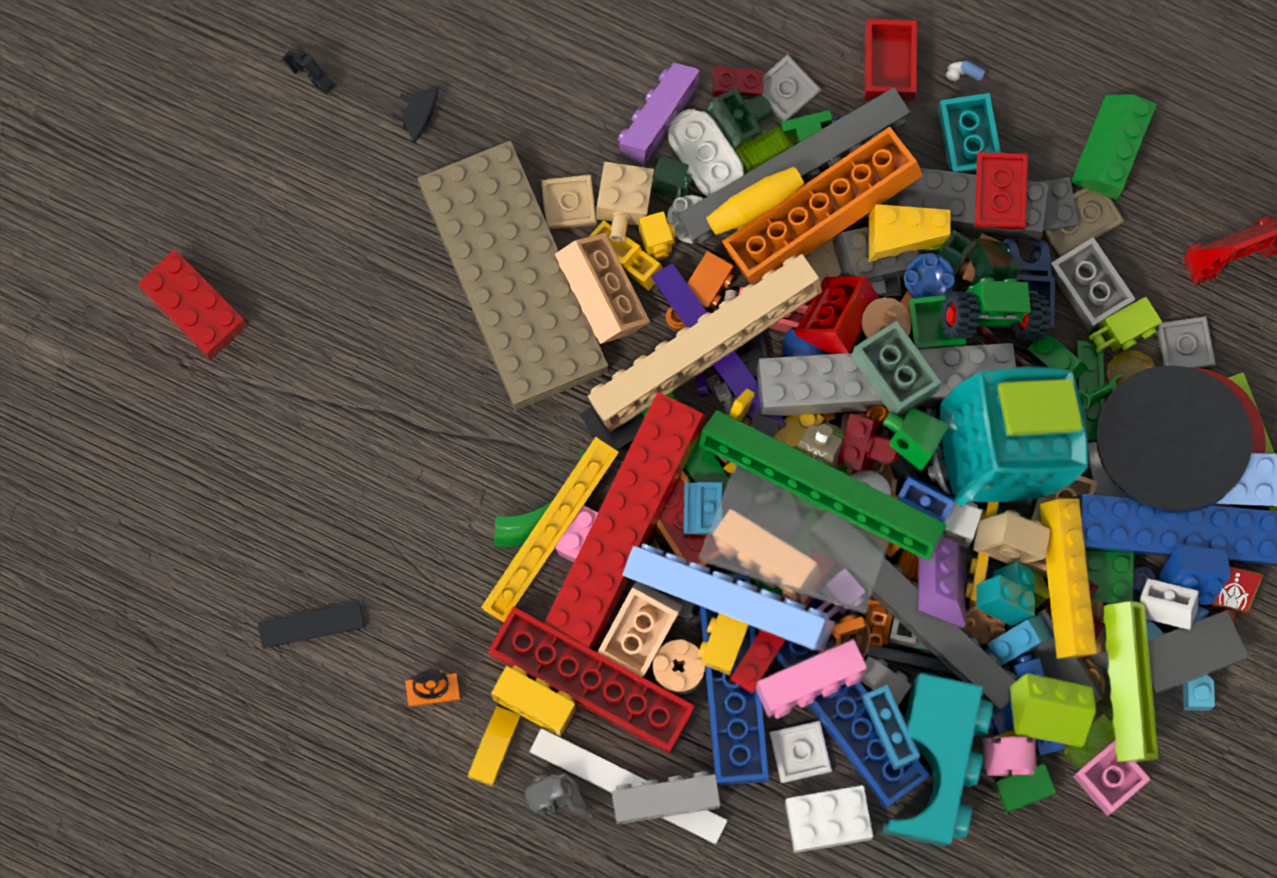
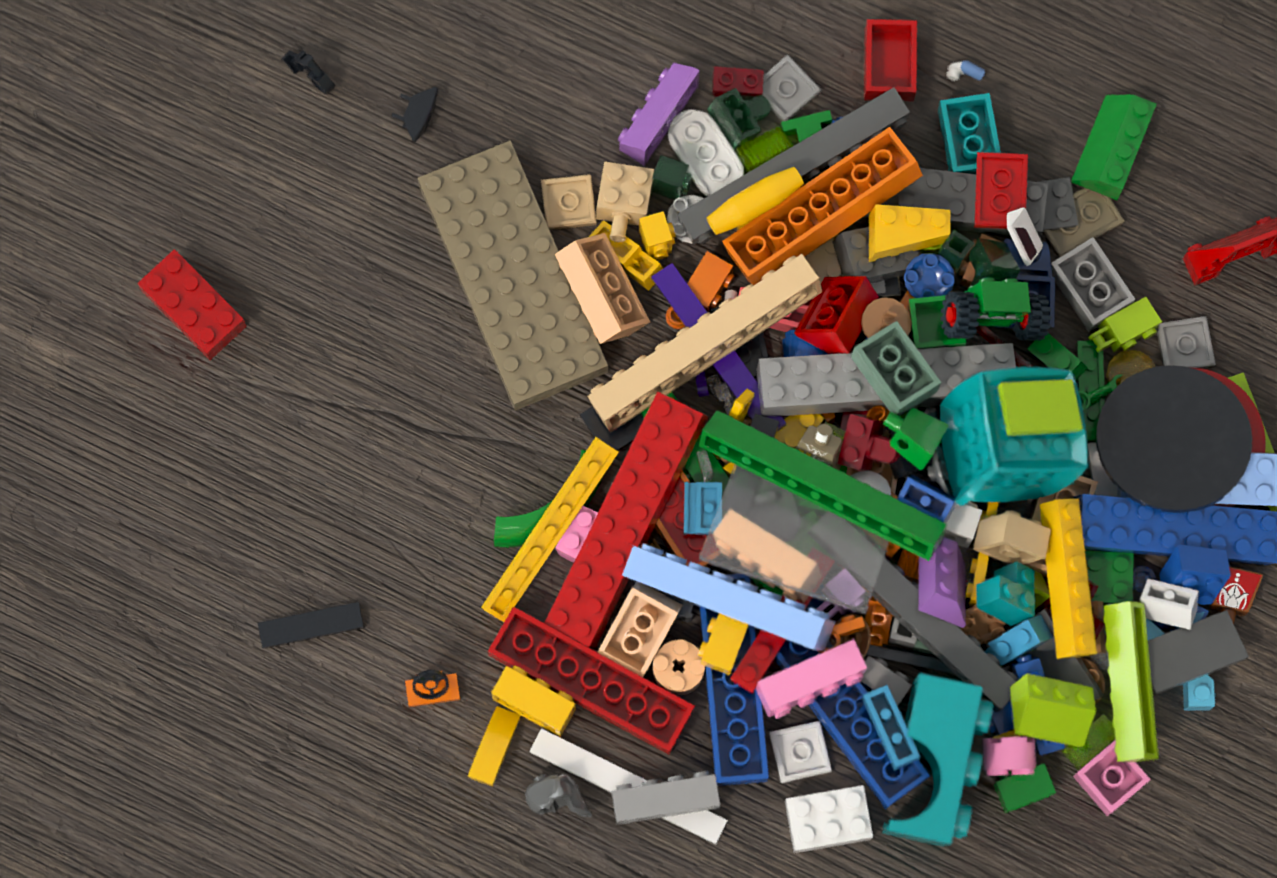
none -> clear tile [696,450,713,482]
none -> white slope [1007,208,1043,266]

